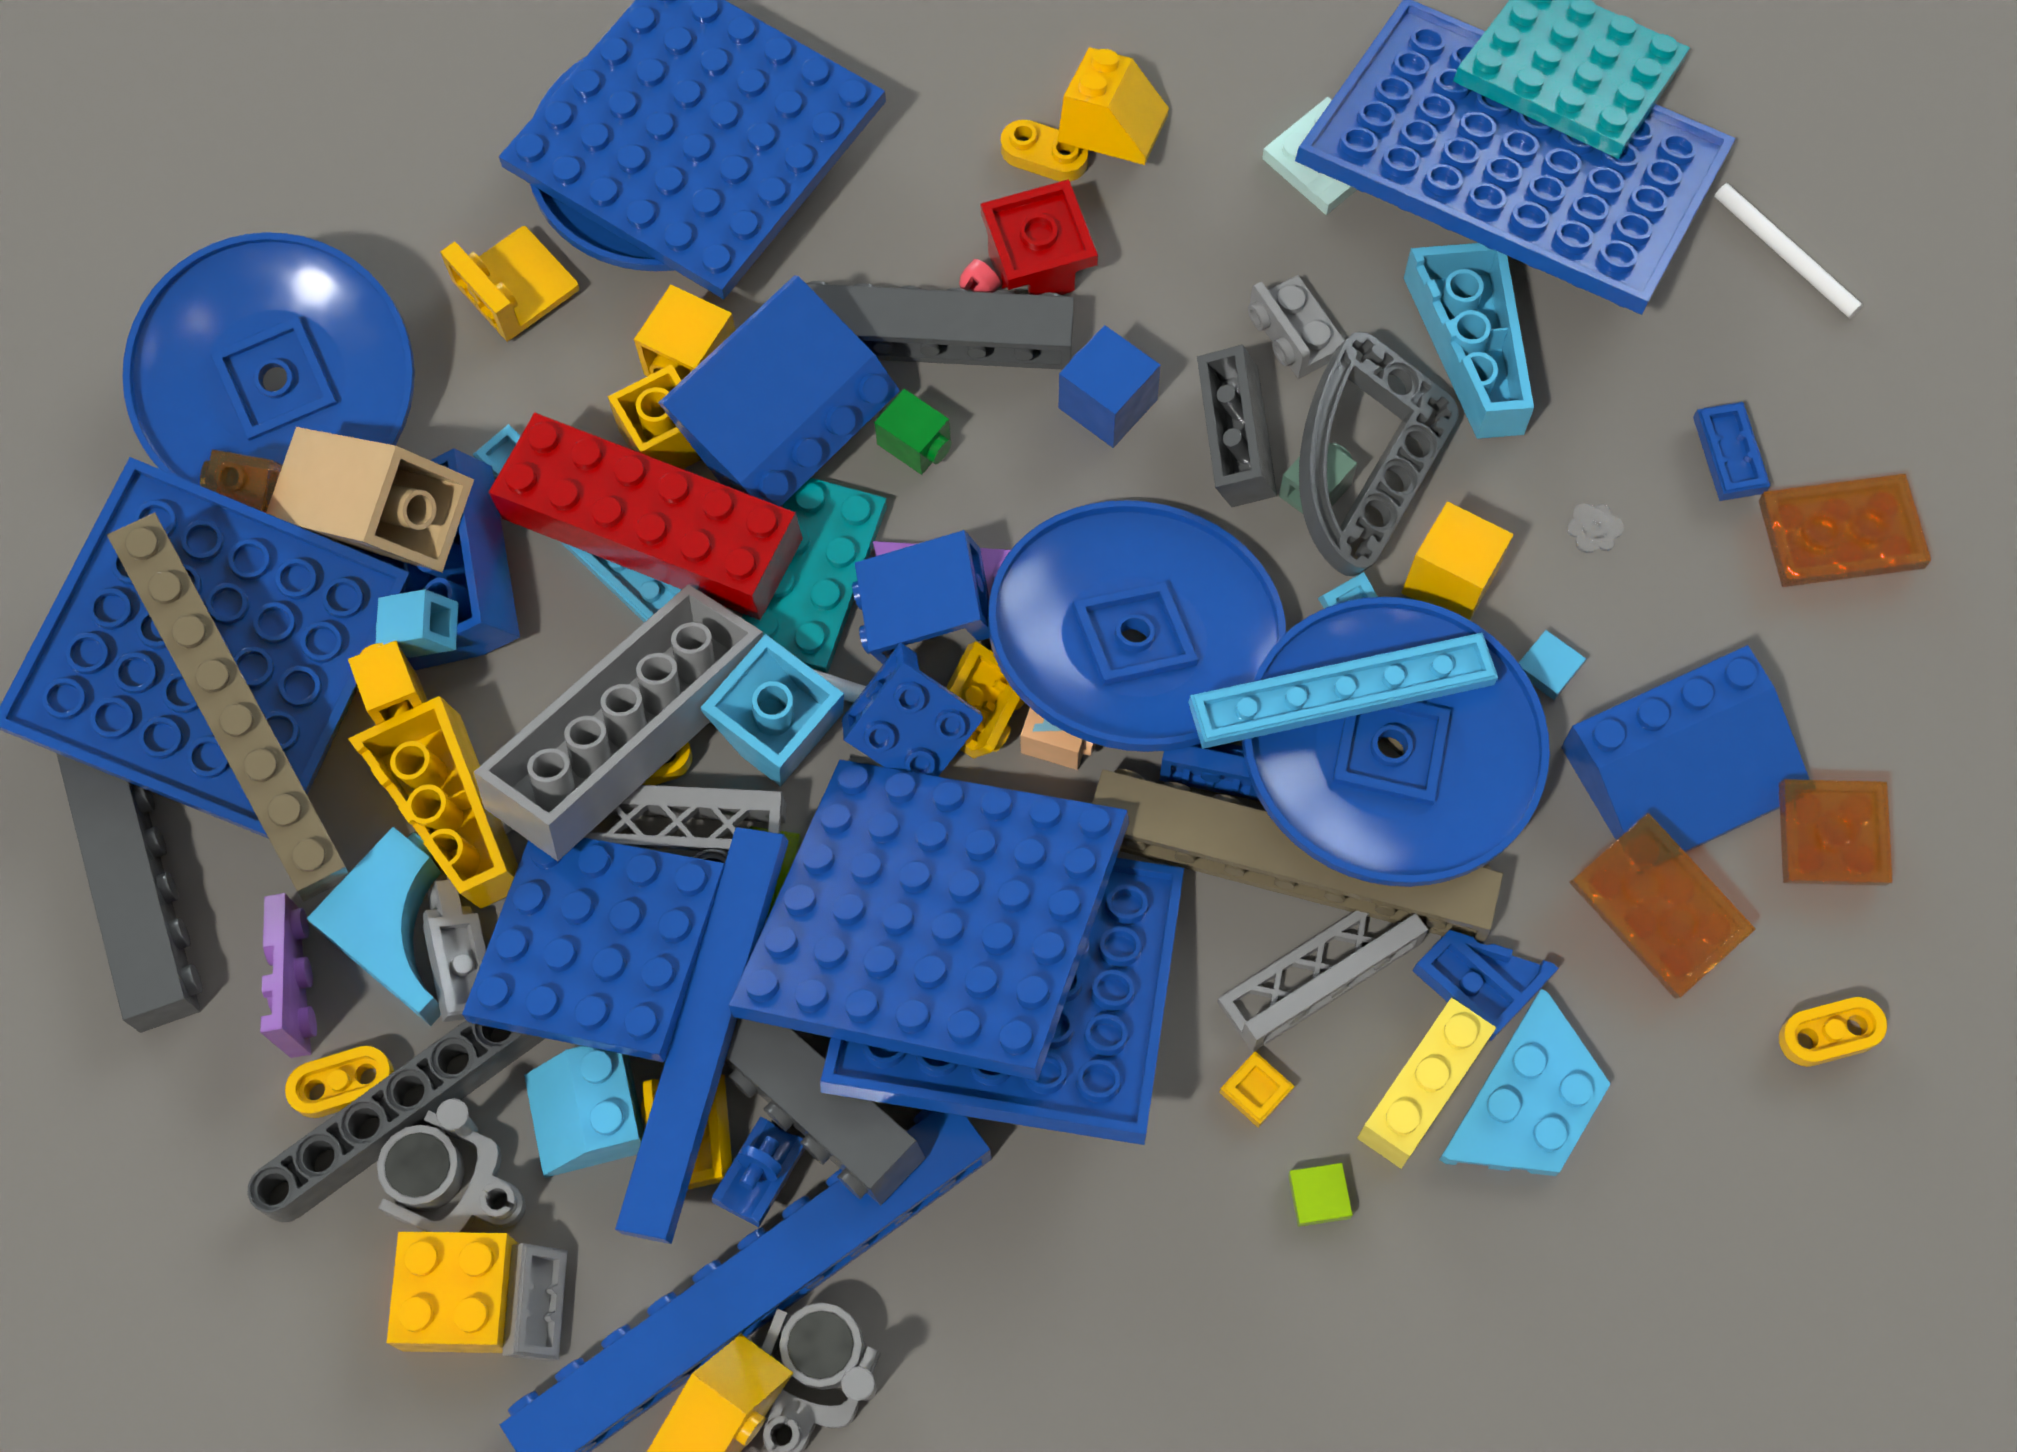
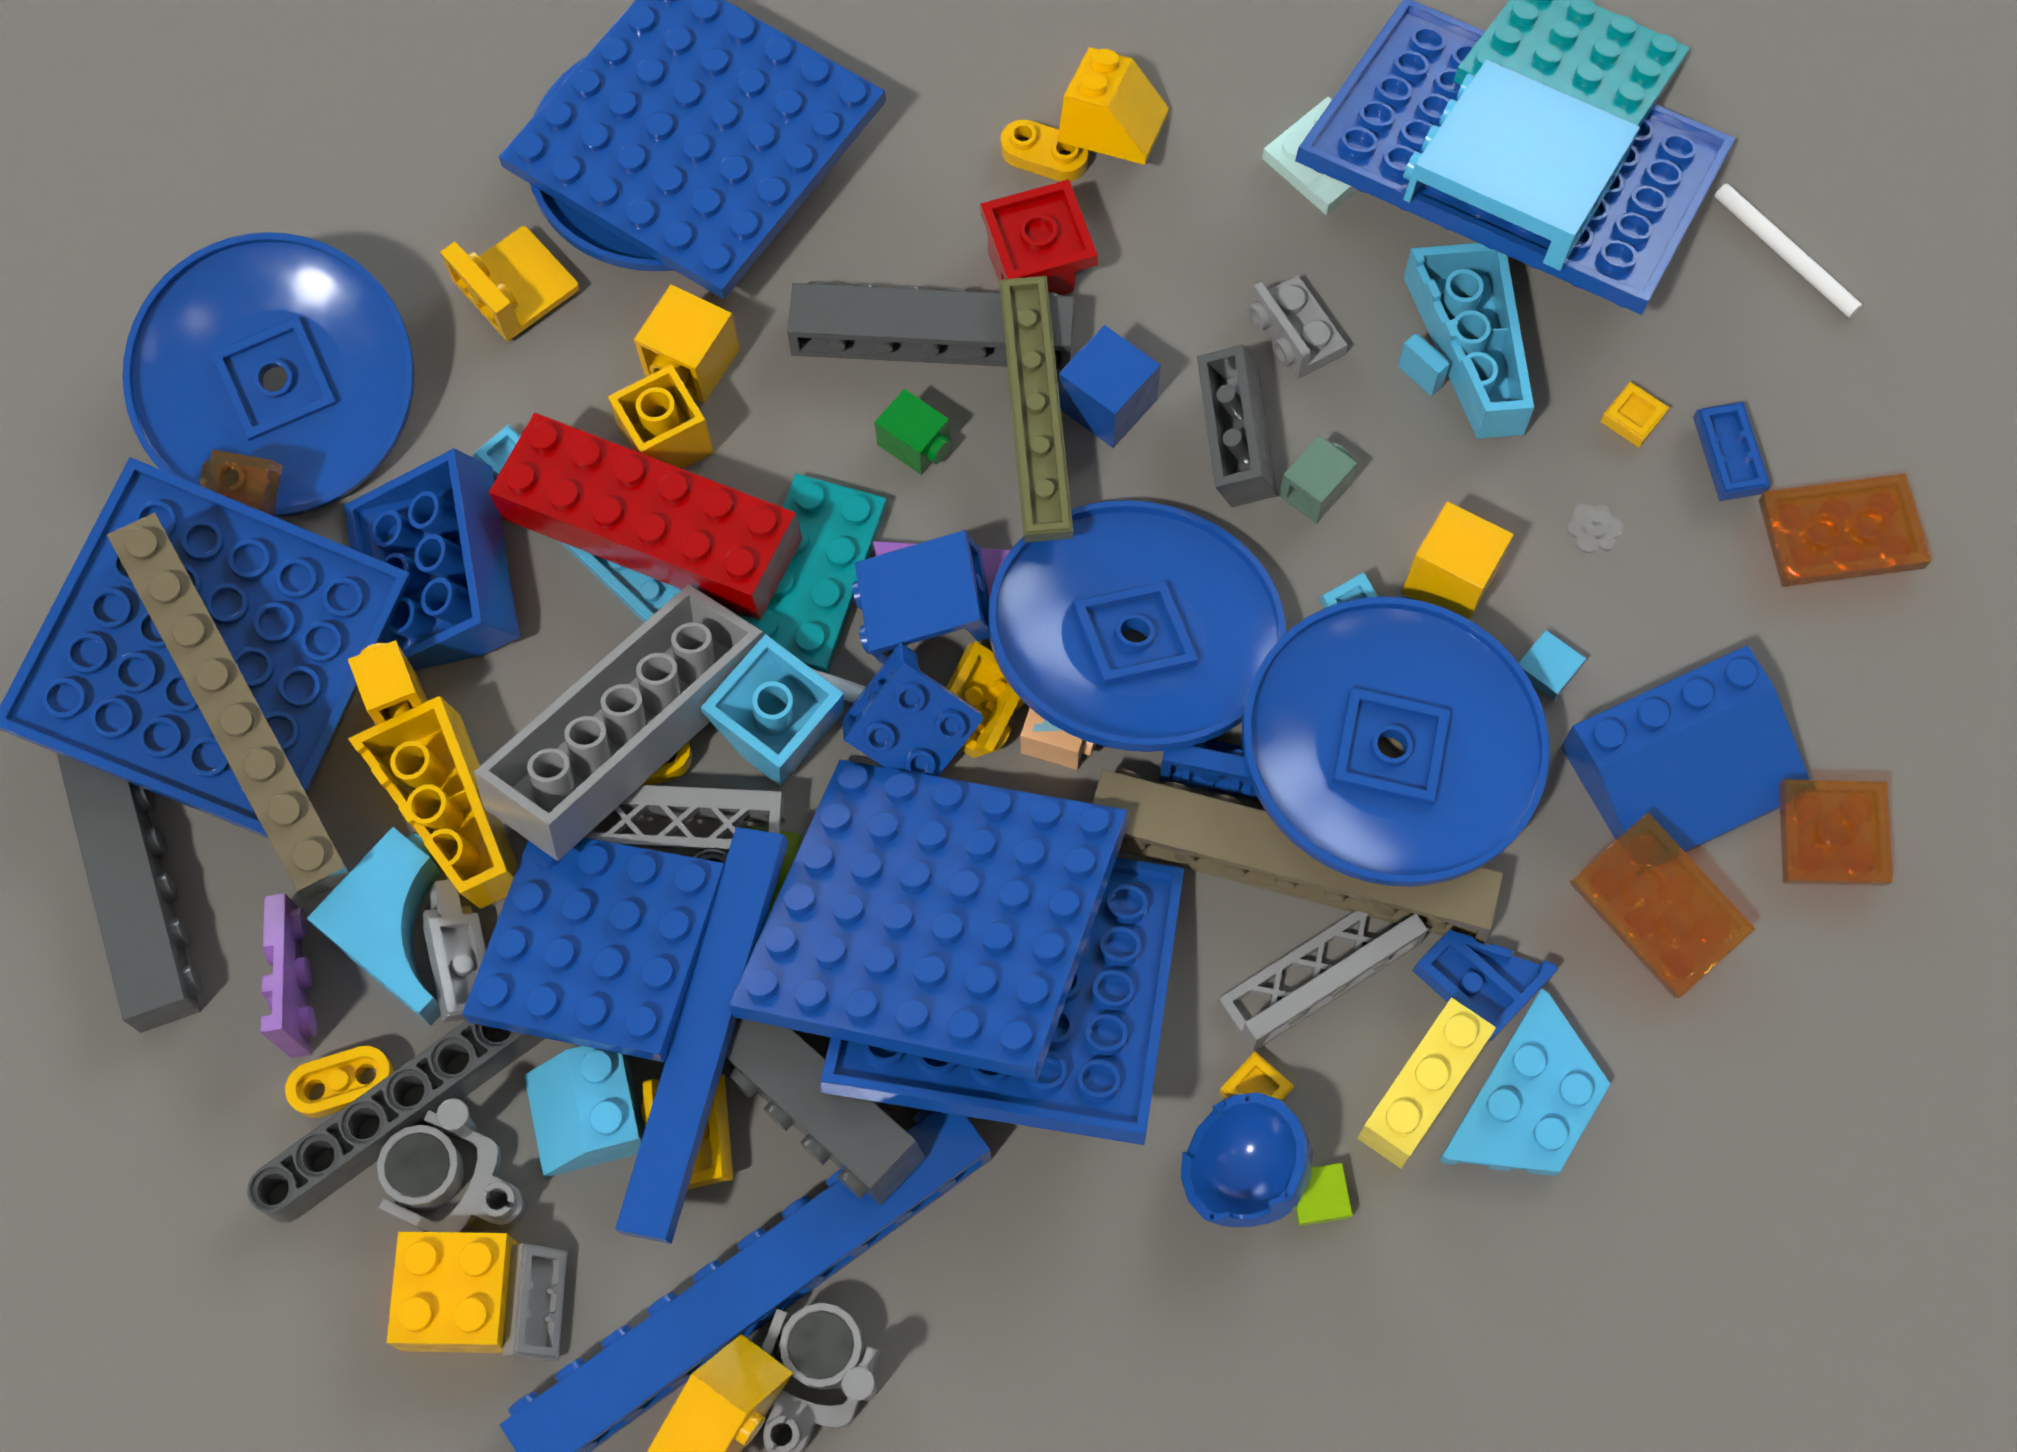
tan slope [266,427,474,572] -> none
medium azure brick [375,589,458,658] -> none
blue slope [658,275,900,507] -> none
blue hips [712,1116,805,1227] -> none
coral hinge [959,259,1001,293] -> none
medium azure tile [1188,633,1498,749] -> none
dark grey beam [1299,331,1459,576] -> none
yellow plate [1779,997,1887,1067] -> none
none -> olive tile [999,276,1073,543]
none -> blue cylinder [1181,1092,1313,1227]
none -> medium azure tile [1398,333,1450,397]
none -> medium azure panel [1403,59,1640,271]
none -> yellow tile [1600,381,1670,448]

